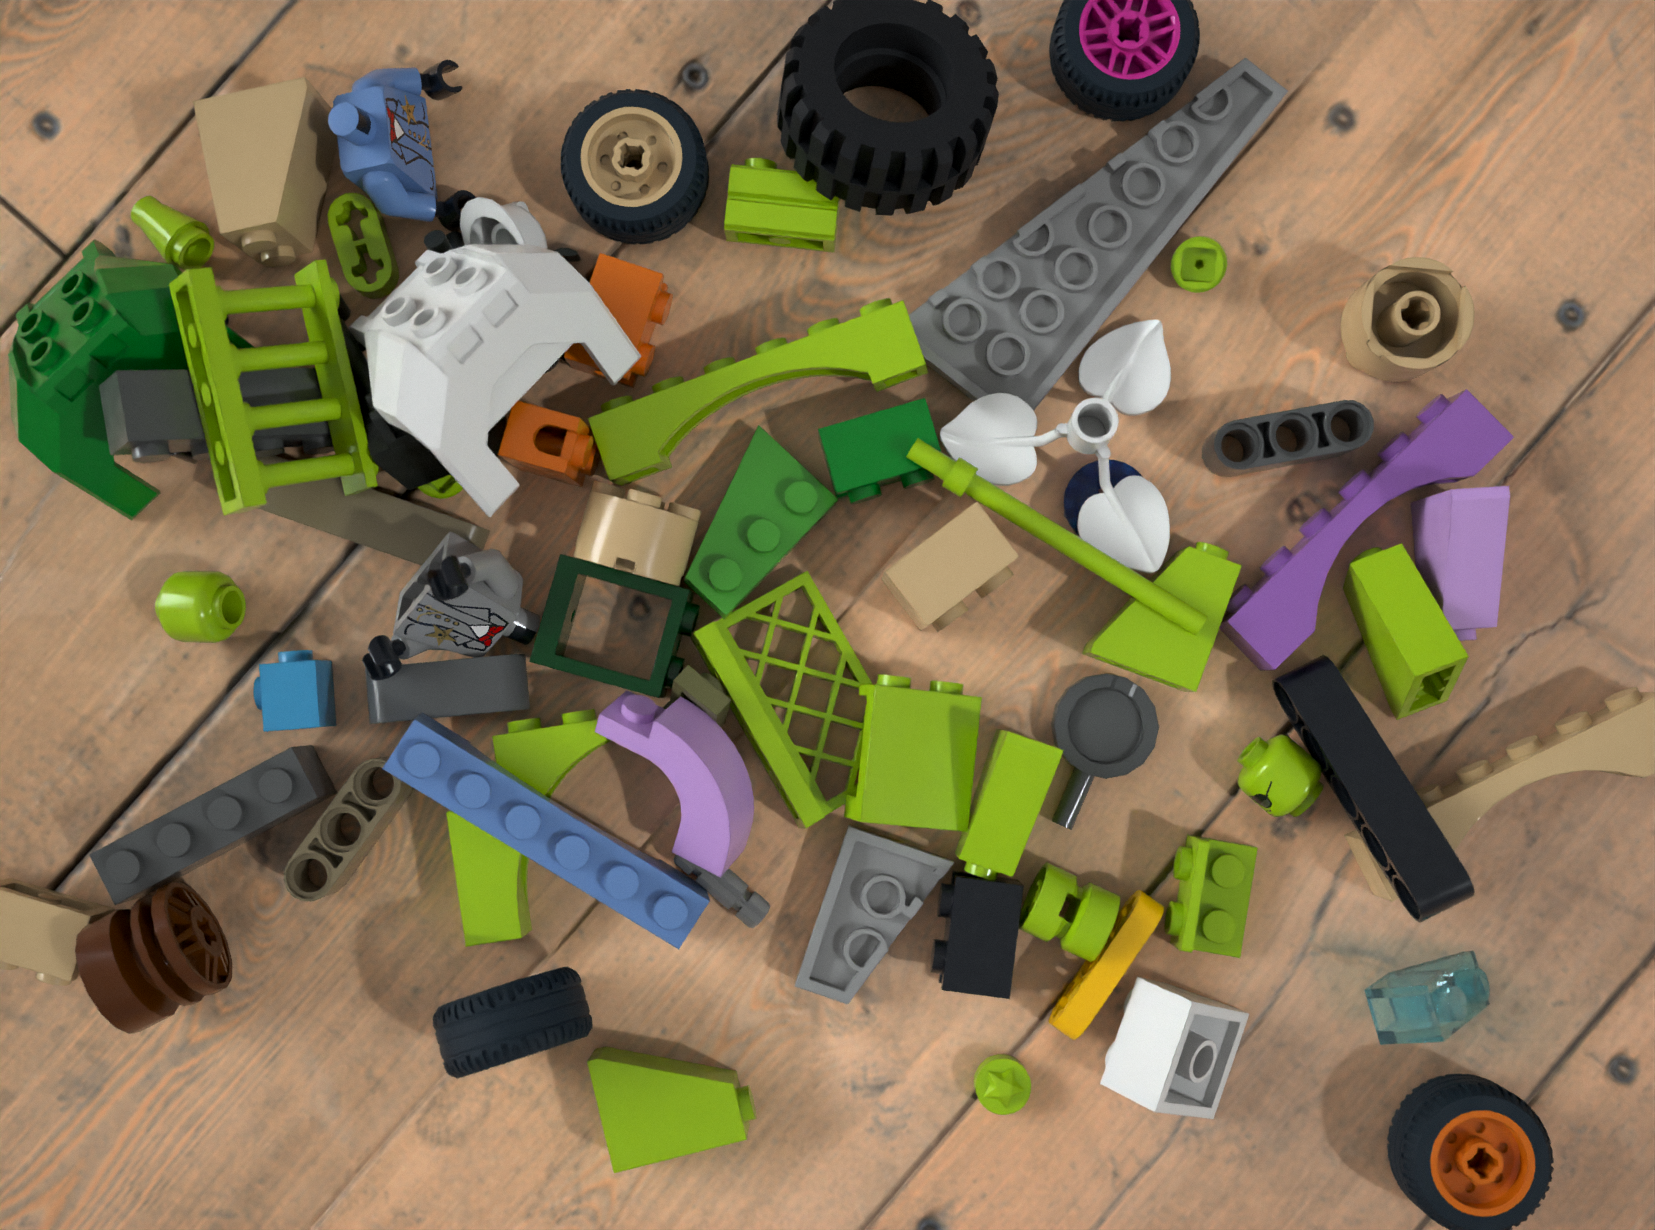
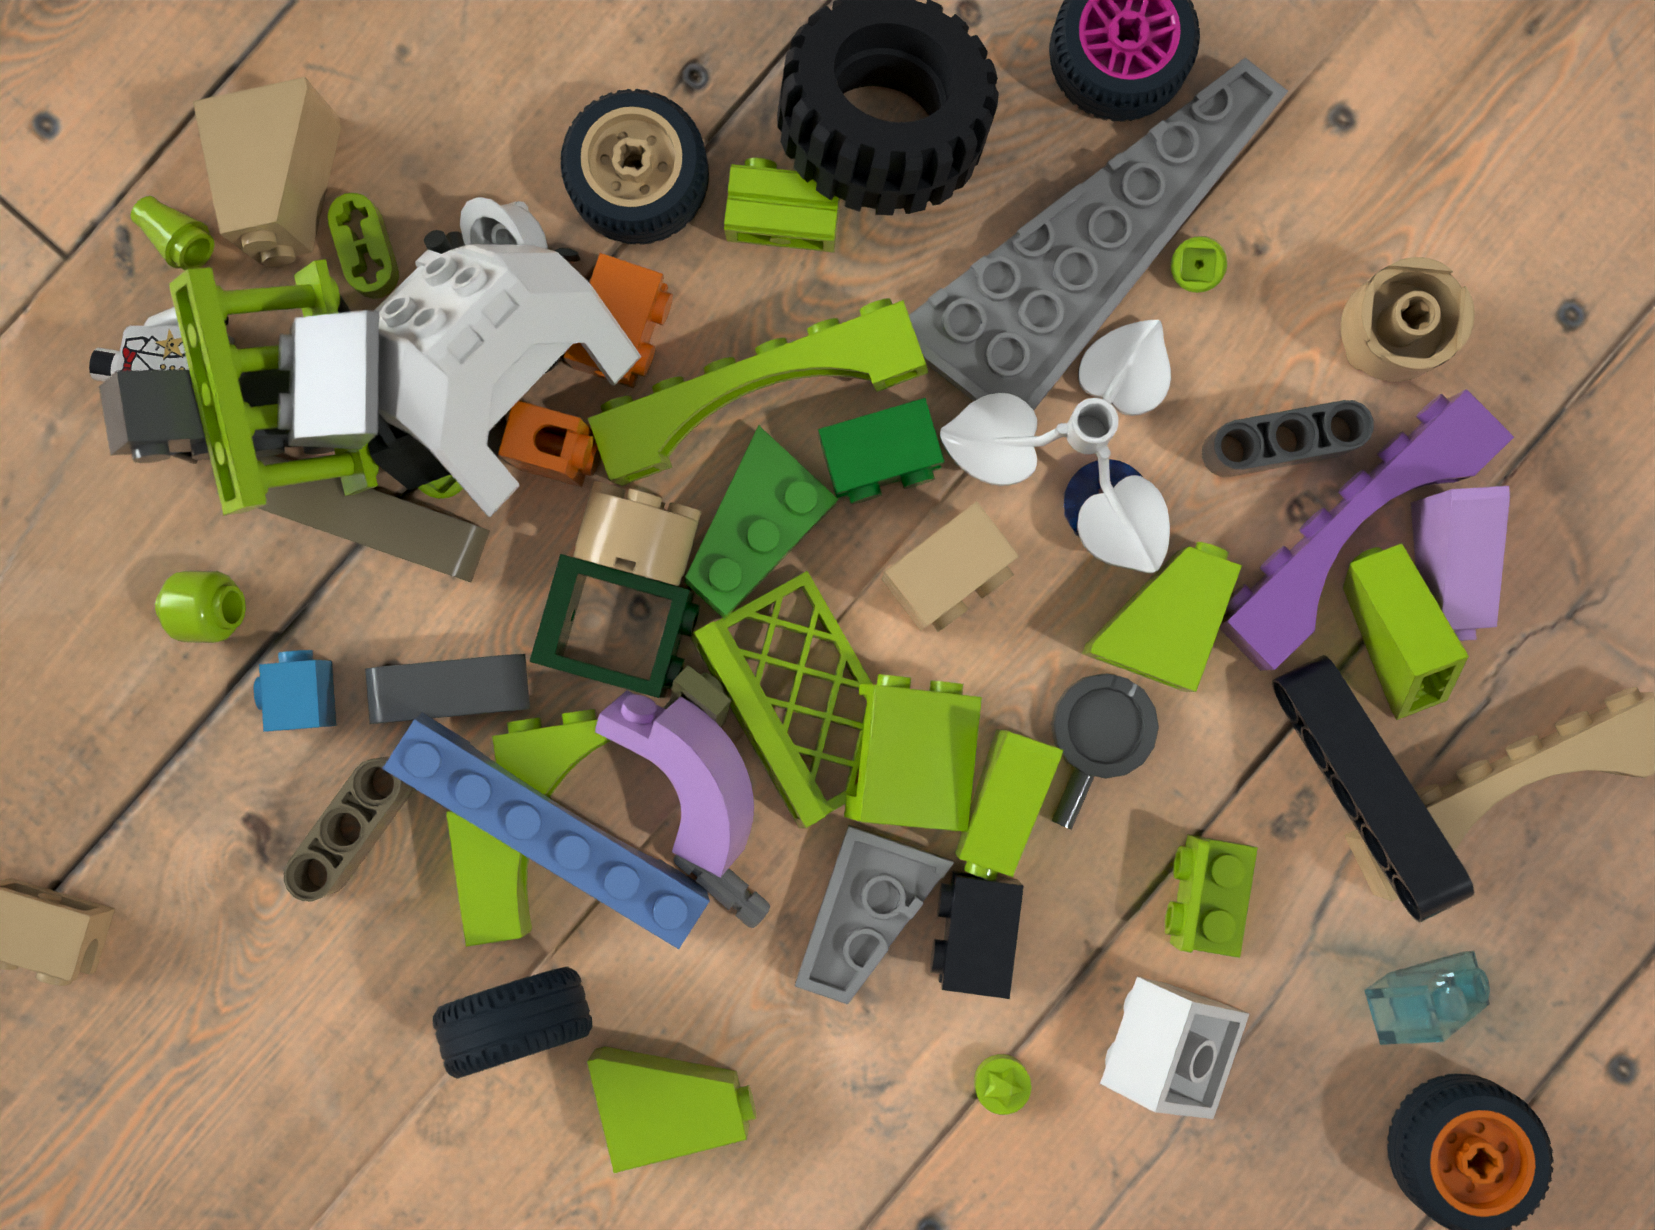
green piece [8,239,254,521] -> none
reddish brown wheel [75,882,233,1034] -> none
dark grey brick [89,745,337,905] -> none
medium blue torso [328,60,476,232] -> none
light grey torso [362,531,540,681] -> none
lime bar [906,438,1208,635] -> none
lime wheel [1018,862,1120,962] -> none
yellow beam [1049,890,1164,1040] -> none
lime head [1237,735,1324,817] -> none
none -> slope [277,311,379,449]

